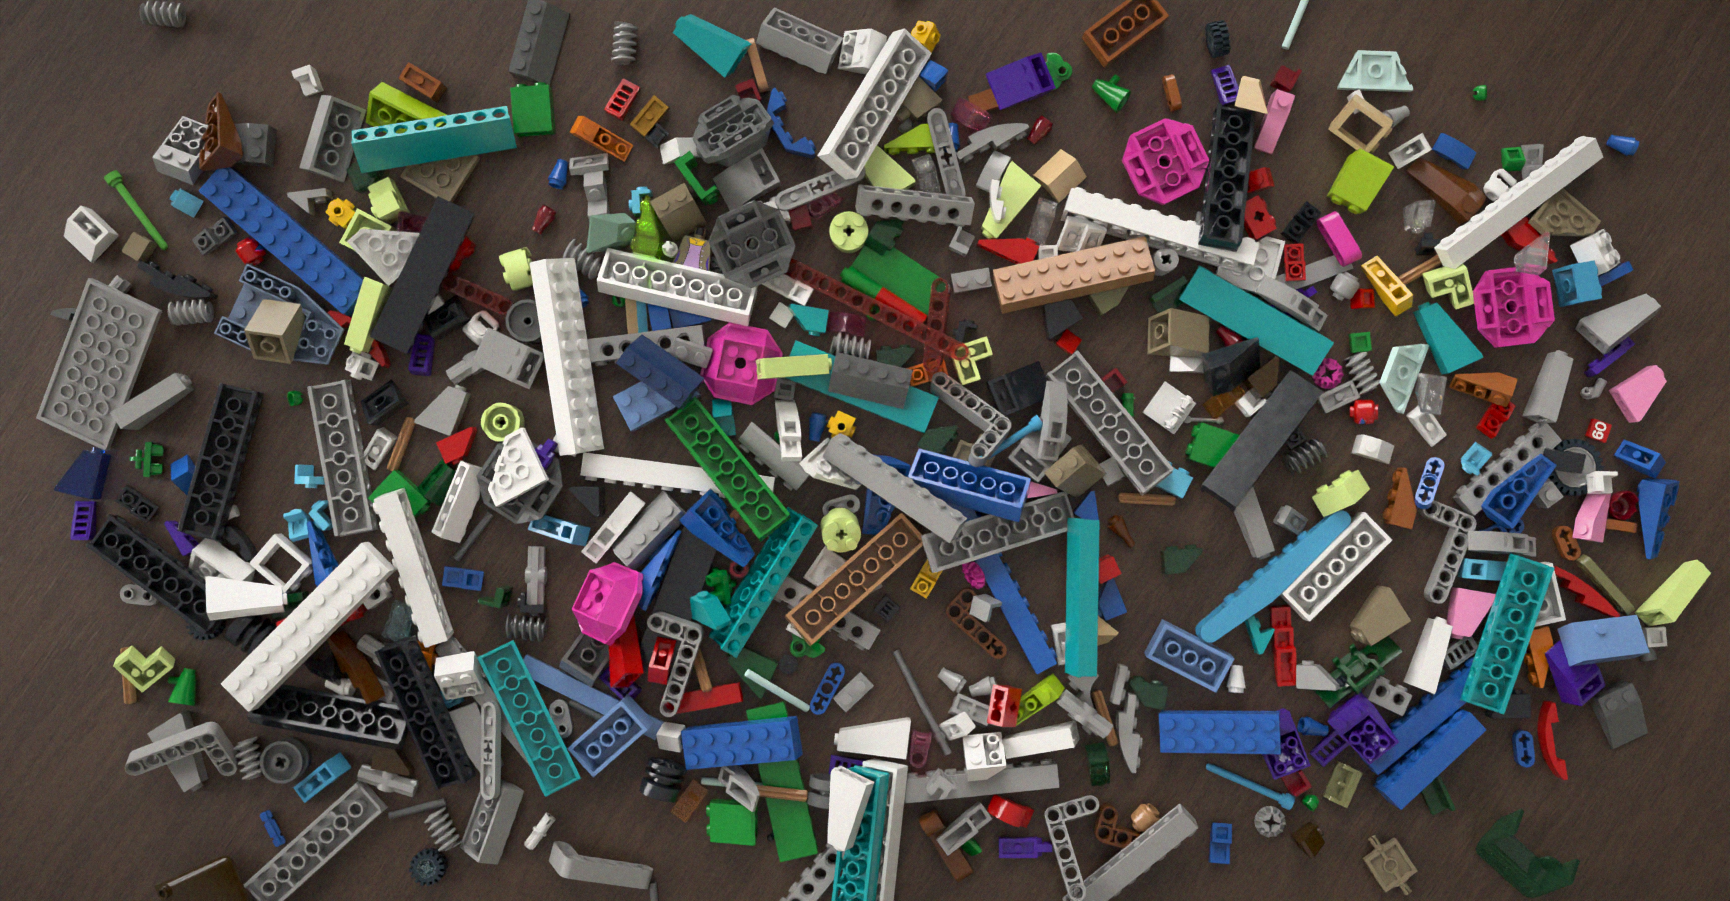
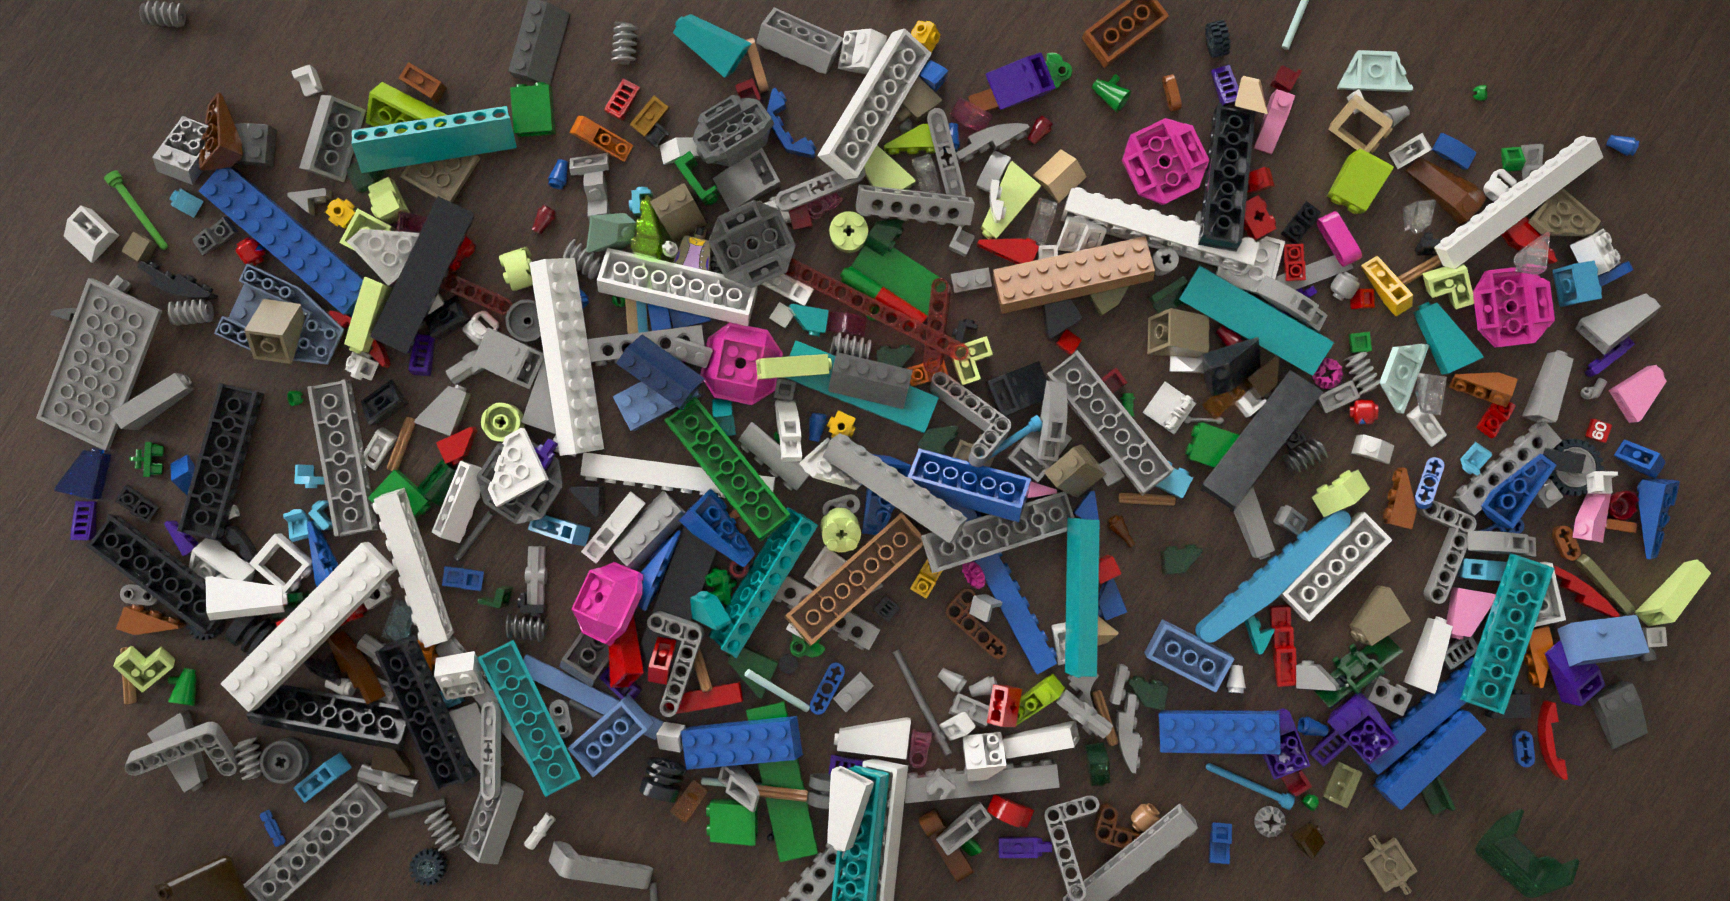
none -> dark orange slope [116,604,186,635]
none -> light grey slope [521,358,556,434]

